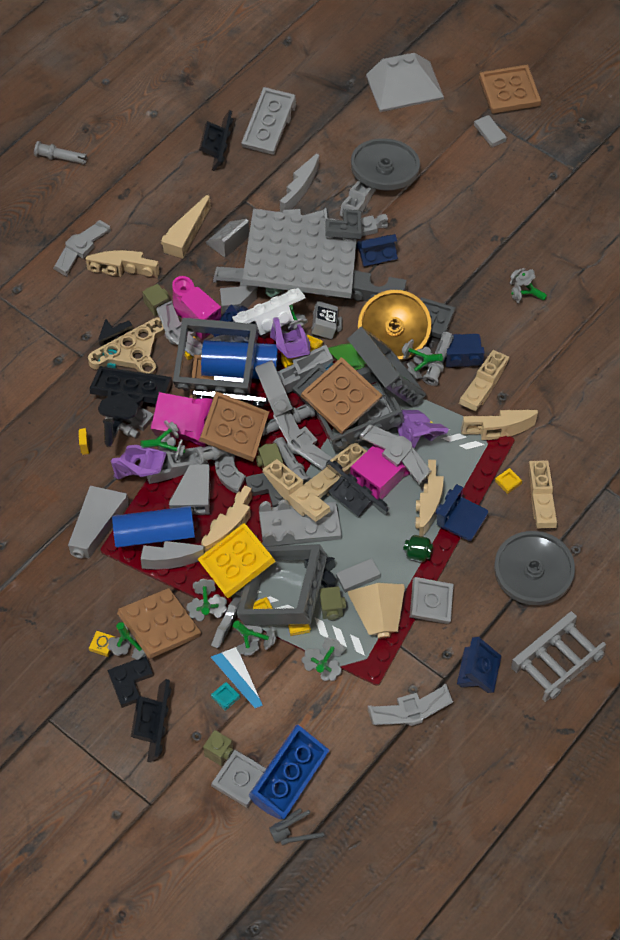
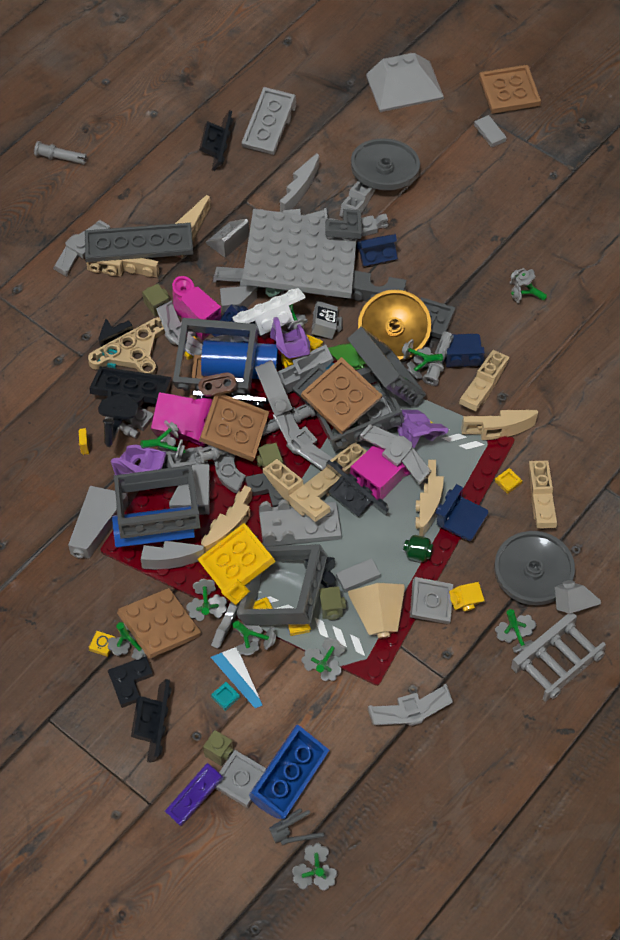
light grey pin [274,437,311,485] -> none
dark blue bracket [457,637,501,693] -> none
none -> dark grey tile [85,223,193,262]
none -> dark grey window [114,465,200,539]
none -> dark purple tile [165,762,224,826]
none -> reddish brown plate [198,372,237,397]
none -> yellow tile [221,577,250,605]
none -> light grey plant [292,843,337,891]
none -> yellow brick [449,582,485,612]
none -> light grey plant [495,609,536,653]
none -> light grey slope [555,580,601,614]

